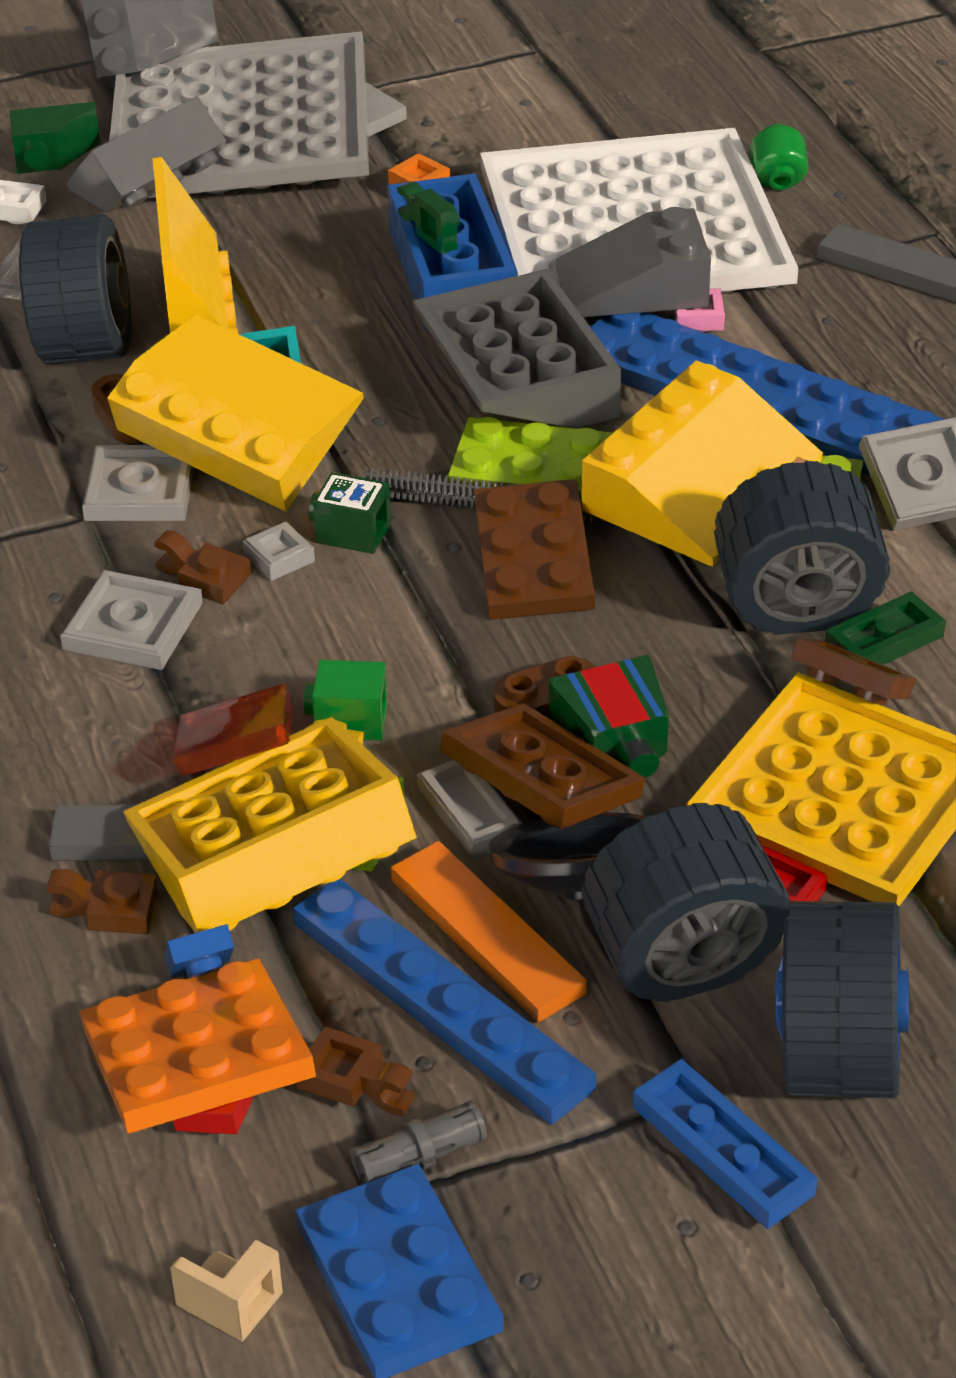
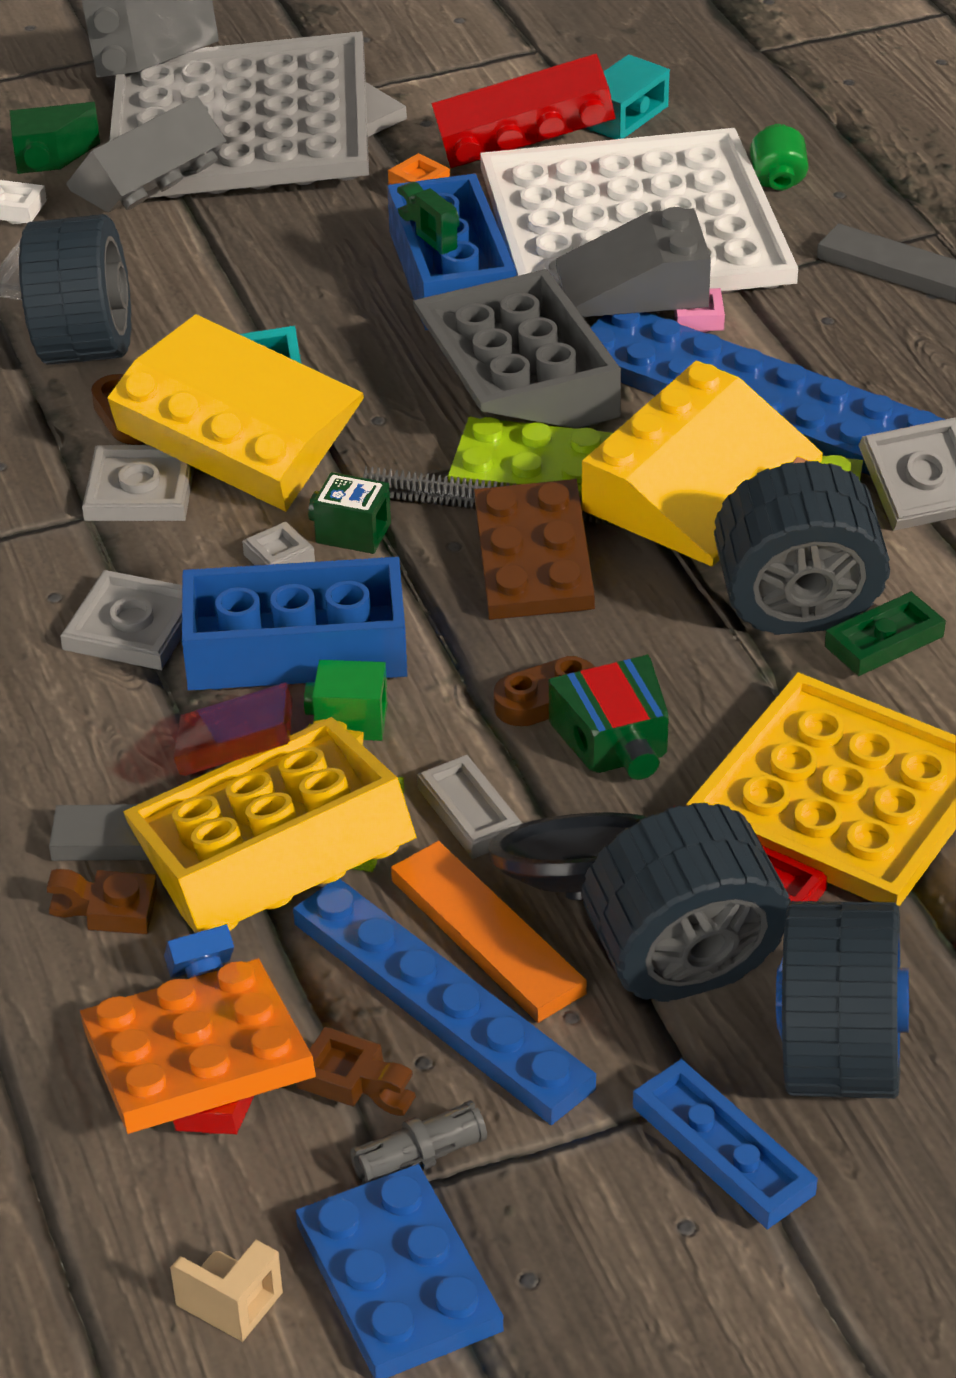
yellow slope [152,157,238,334] -> none
reddish brown plate [154,530,251,605] -> none
reddish brown plate [440,703,645,829] -> none
reddish brown plate [790,638,917,705] -> none
none -> blue brick [182,557,408,691]
none -> red brick [431,53,616,169]
none -> teal brick [586,54,670,139]

